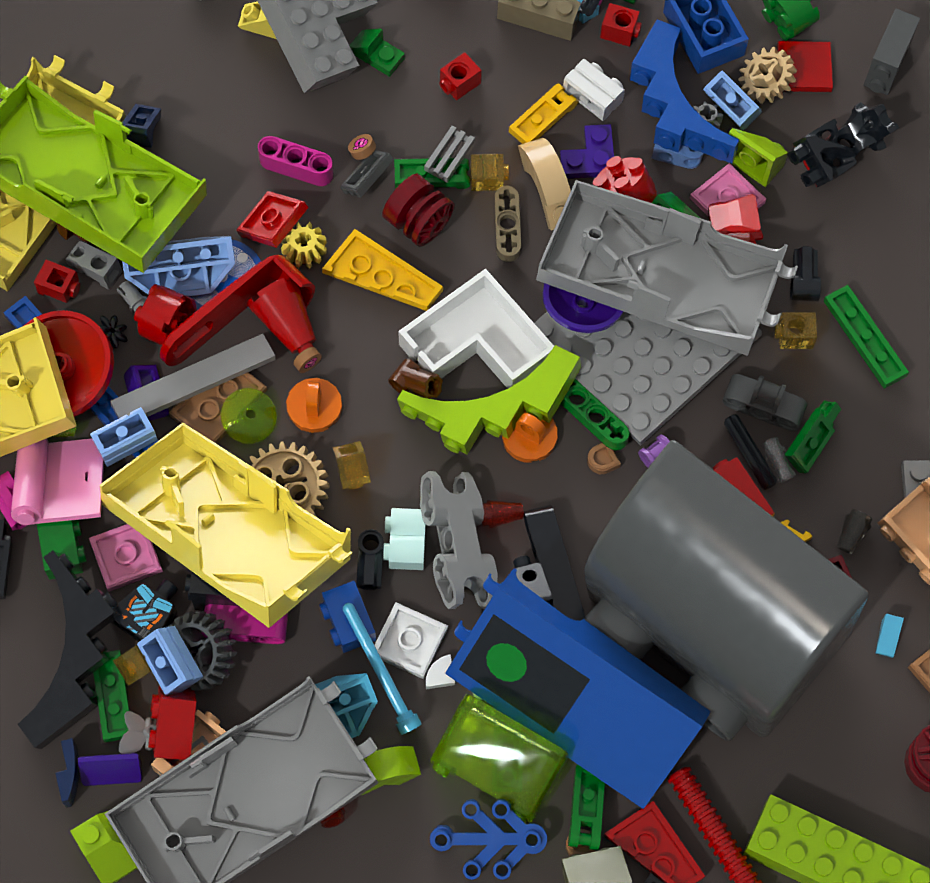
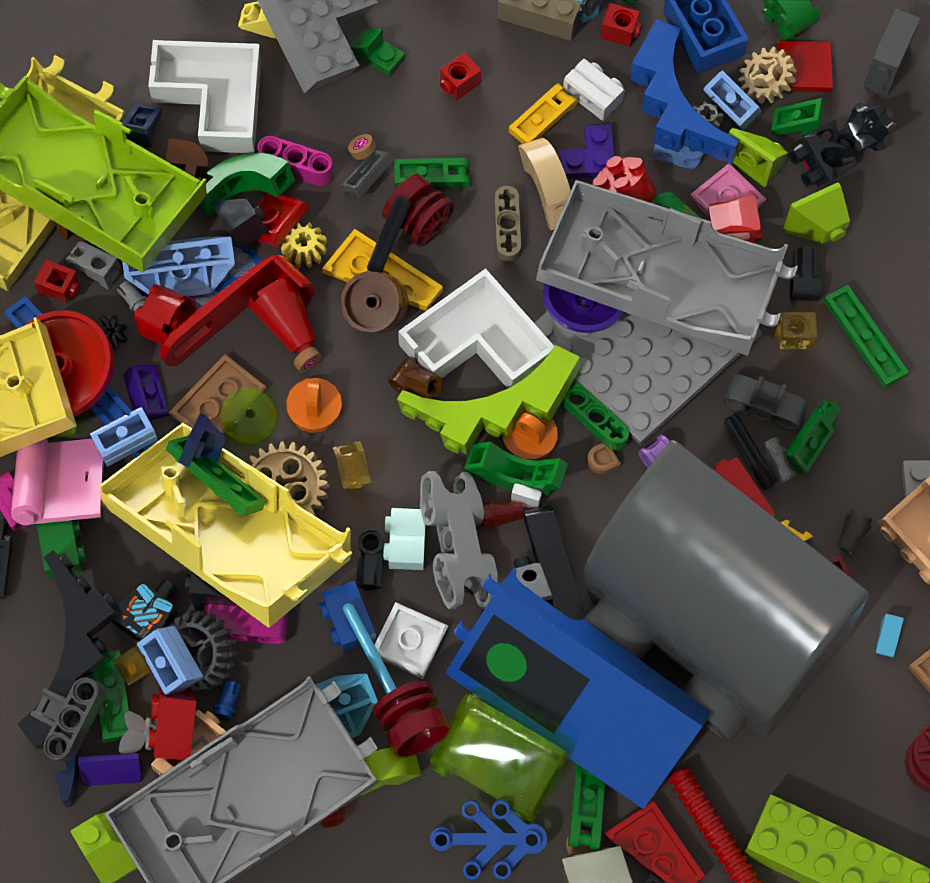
bright pink tile [89,524,163,592] -> none
light grey tile [110,334,276,419] -> none
light grey tile [424,126,475,183] -> none
white tile [426,655,455,689] -> none
clear yellow brick [471,154,509,191] -> none
none -> dark grey piece [30,678,106,762]
none -> white piece [148,40,261,153]
none -> reddish brown brick [165,139,209,181]
none -> green plate [166,435,266,516]
none -> dark blue slope [178,413,225,467]
none -> green arch [200,153,295,217]
none -> black slope [211,199,269,249]
none -> blue pin [213,680,242,720]
none -> reddish brown wheel [340,271,409,333]
none -> black axle [367,196,411,273]
none -> dark red wheel [373,680,451,758]
none -> green arch [464,442,568,496]
none -> white tile [511,483,542,509]
none -> green slope [771,98,824,136]
none -> lime slope [783,182,850,244]

